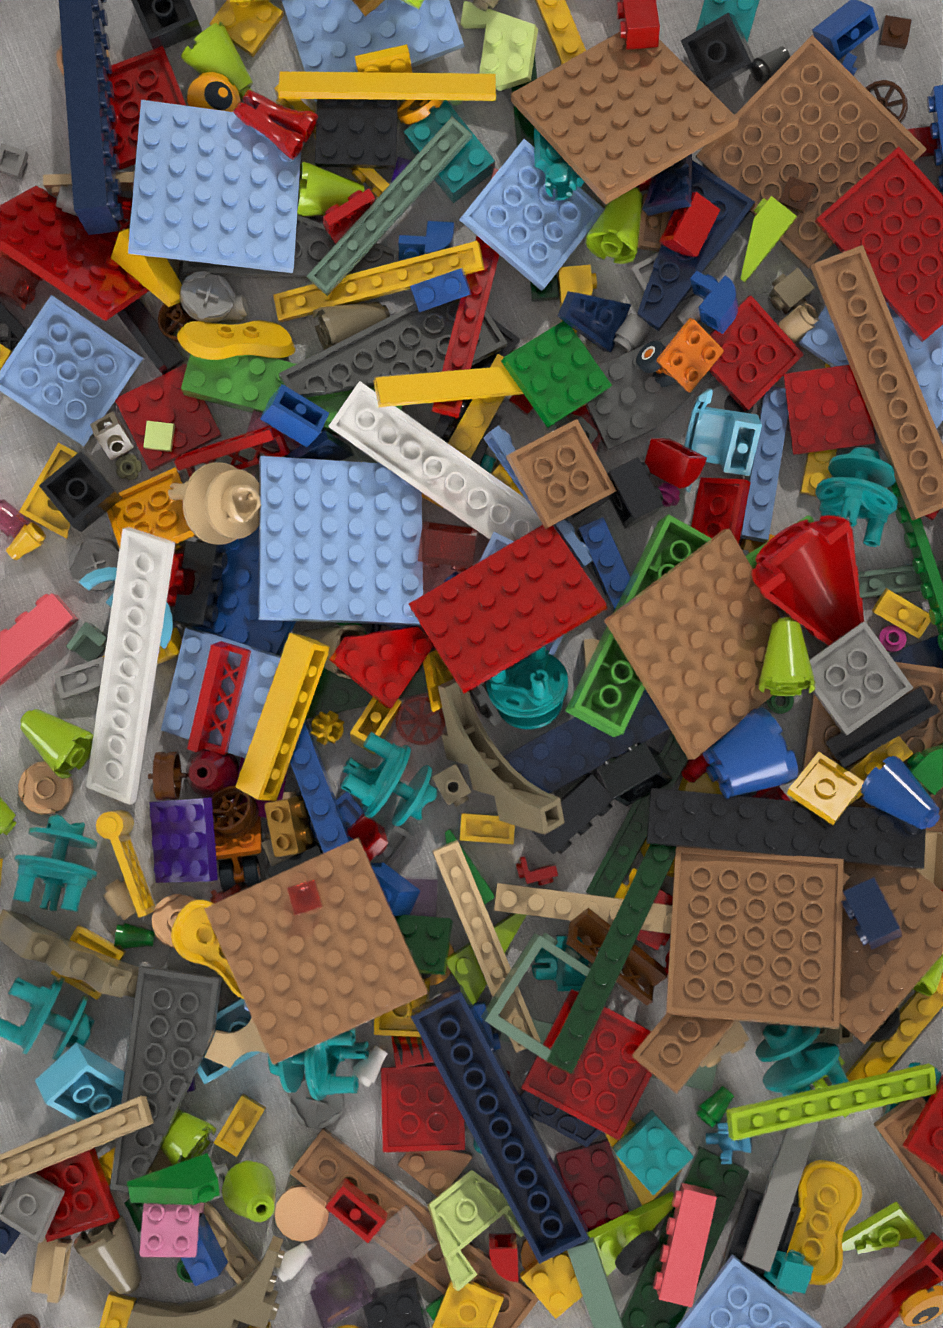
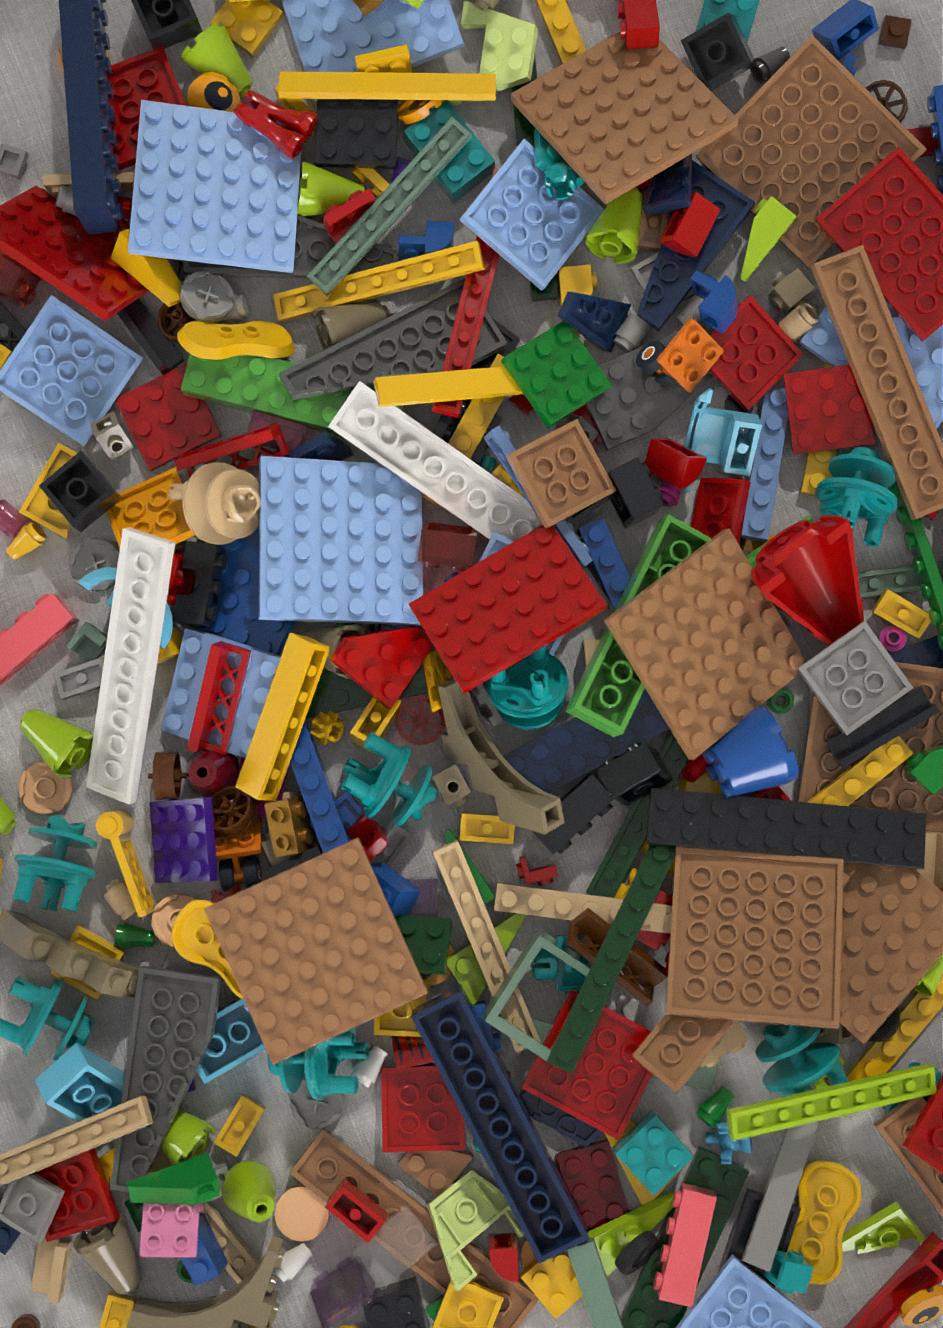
olive plate [115,454,142,480] -> none
yellowish green tile [143,421,175,452] -> none
tan tile [205,1018,267,1068] -> none
blue brick [260,384,329,447] -> none
clear red plate [287,879,323,915] -> none
blue piece [410,268,471,312] -> none
lime cone [759,617,815,696] -> none
reddish brown plate [779,176,815,213] -> none
yellow plate [787,752,864,825] -> none
dark blue brick [841,877,902,950] -> none
blue cone [861,756,940,829] -> none

